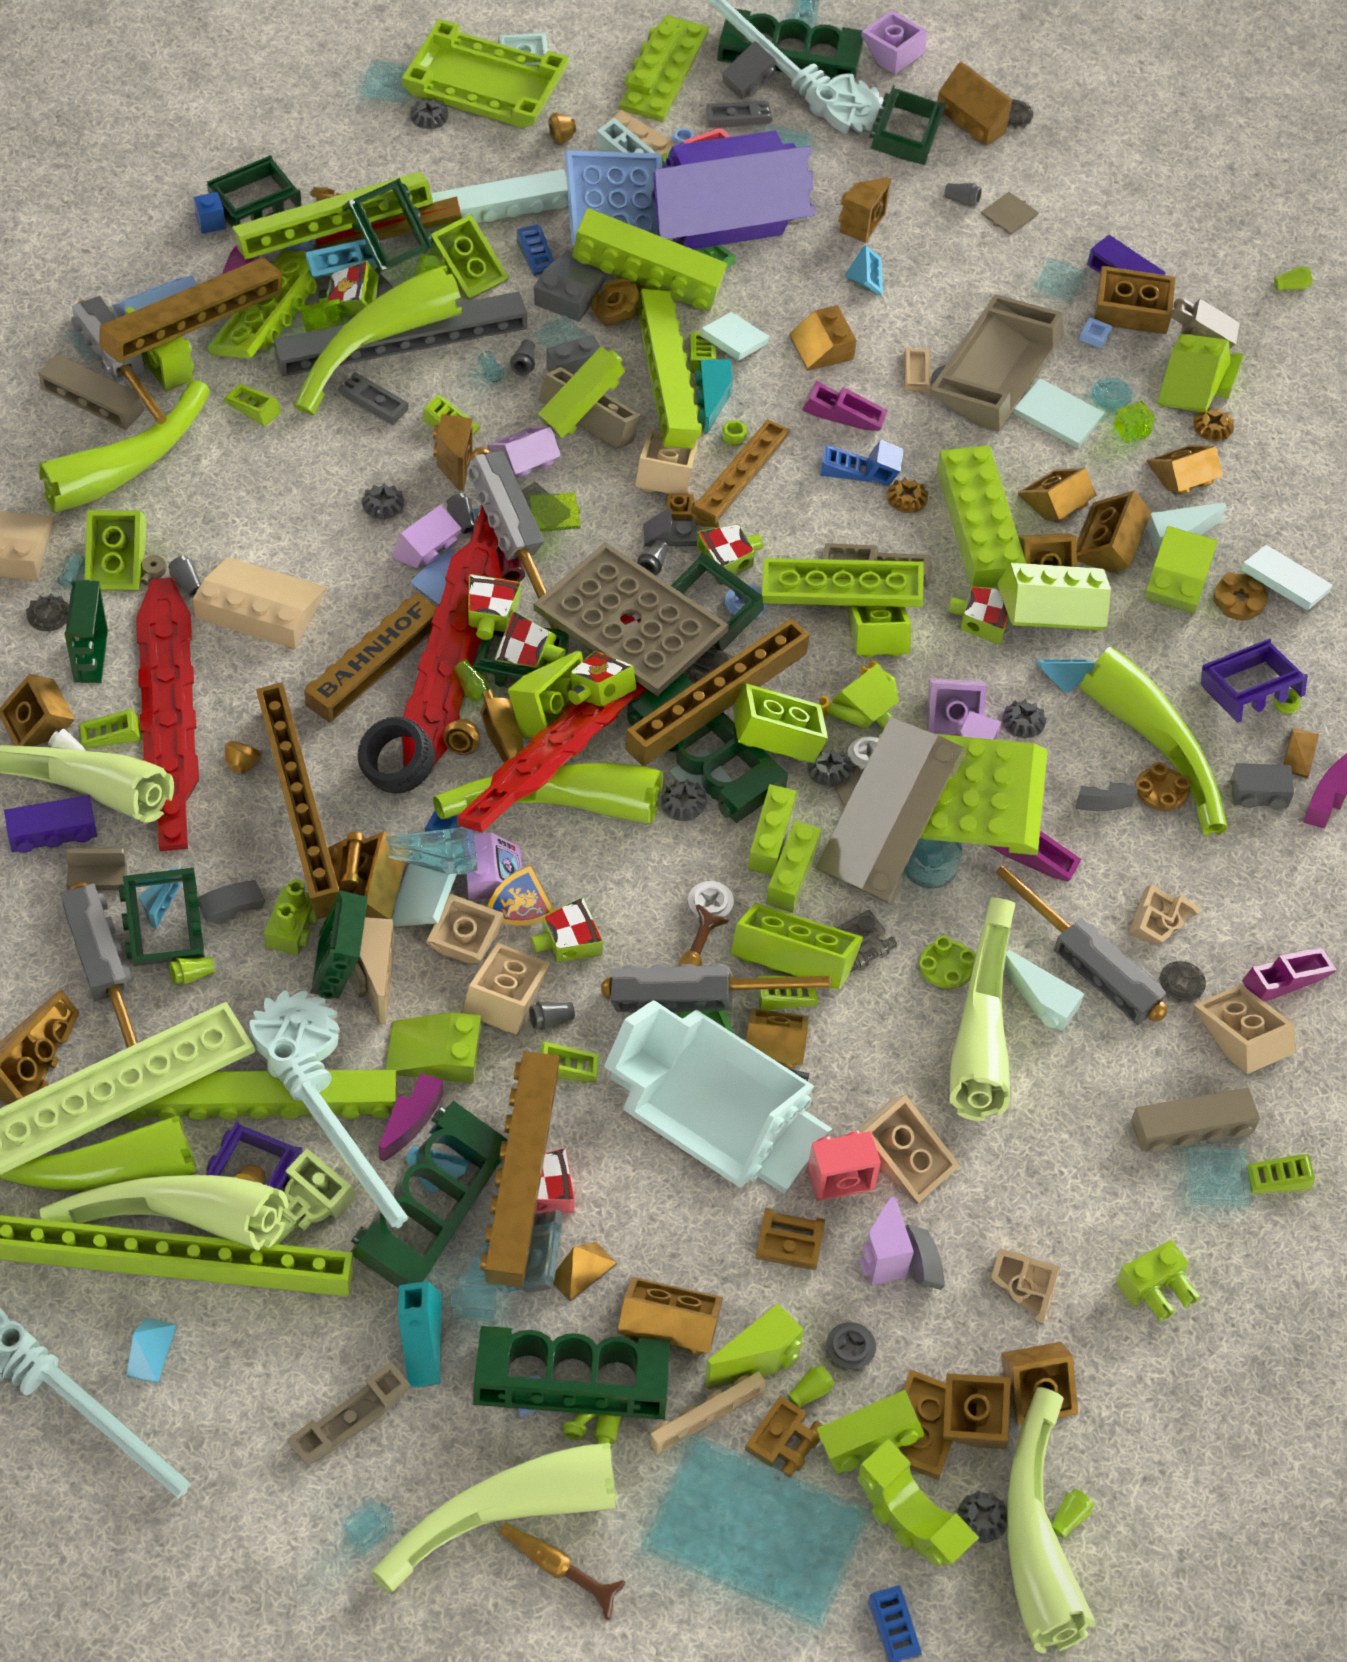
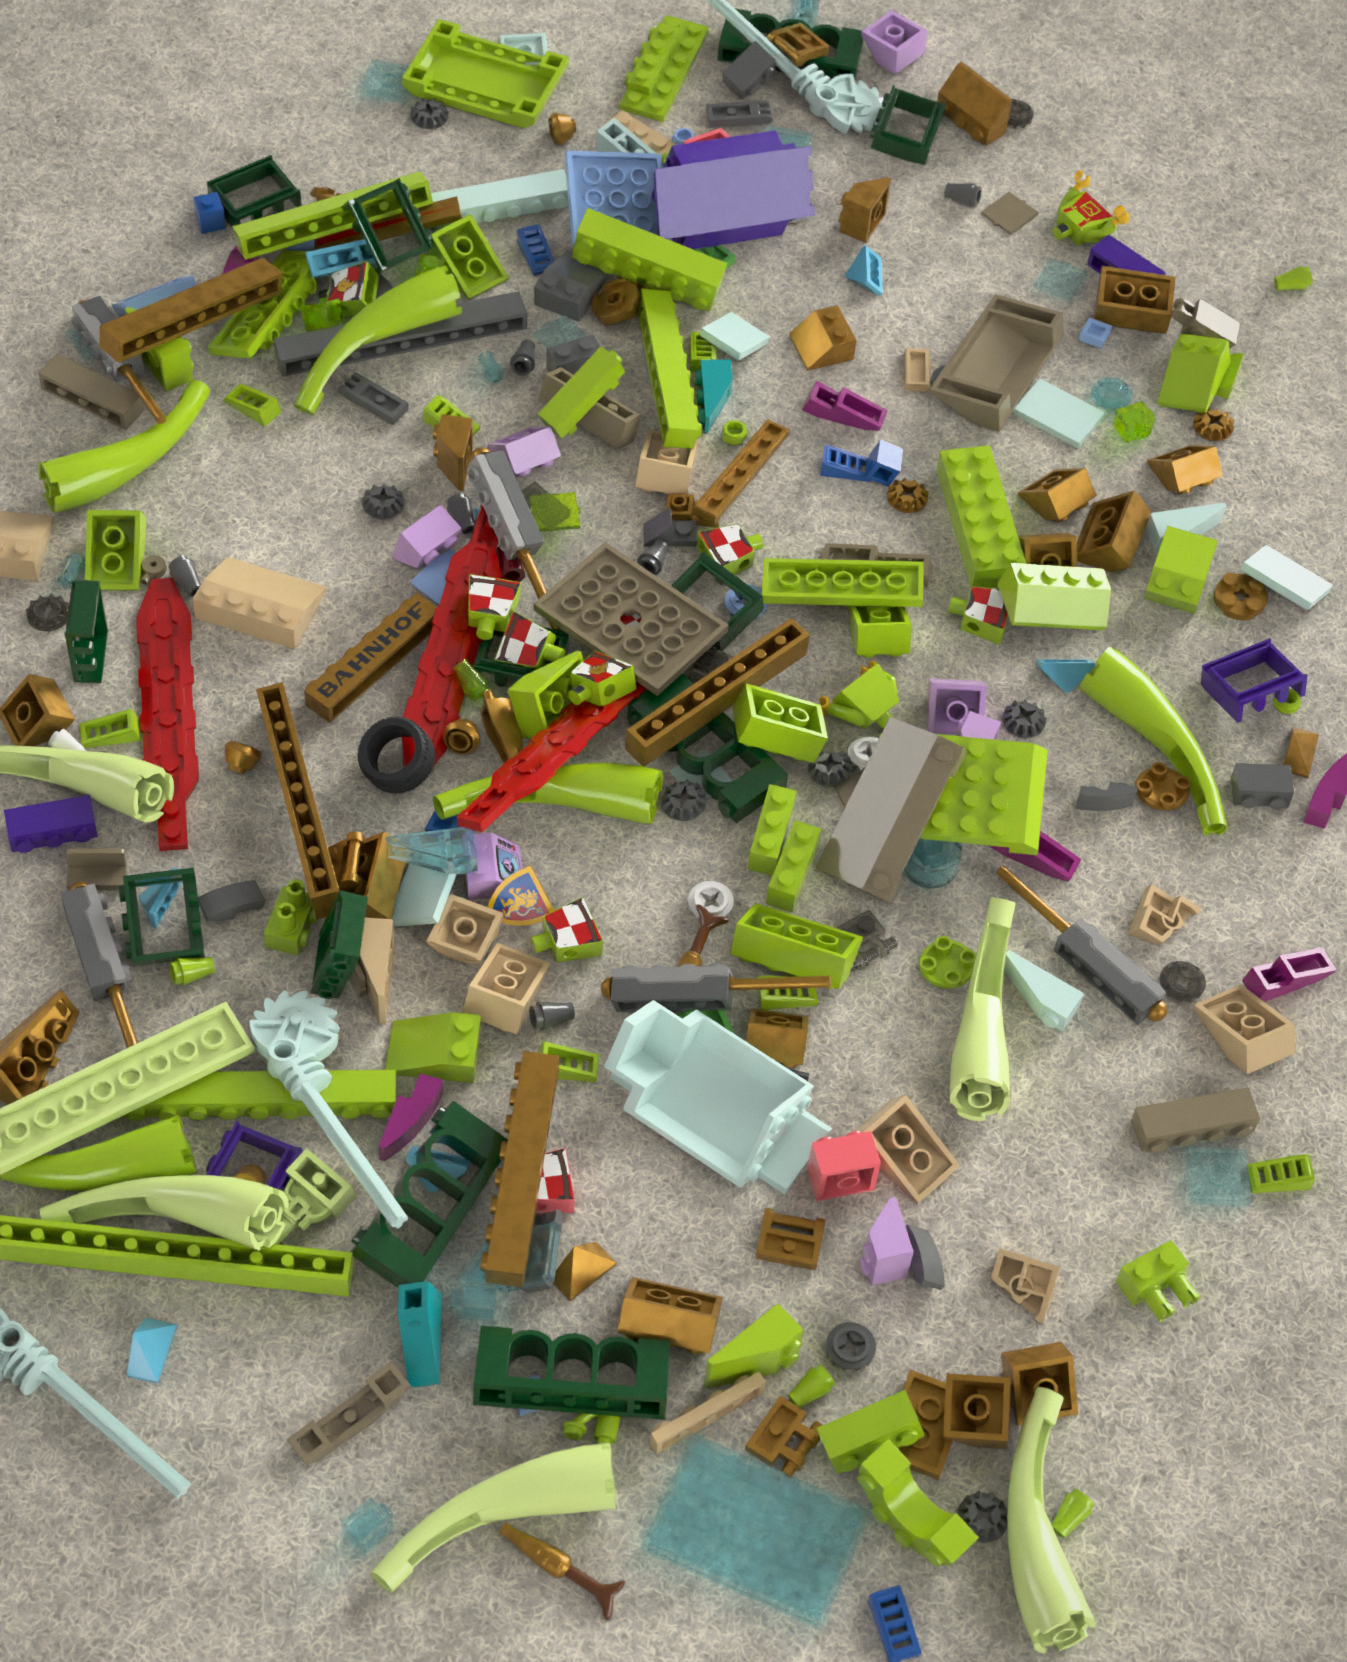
none -> pearl gold plate [767,23,829,67]
none -> lime torso [1053,170,1130,245]

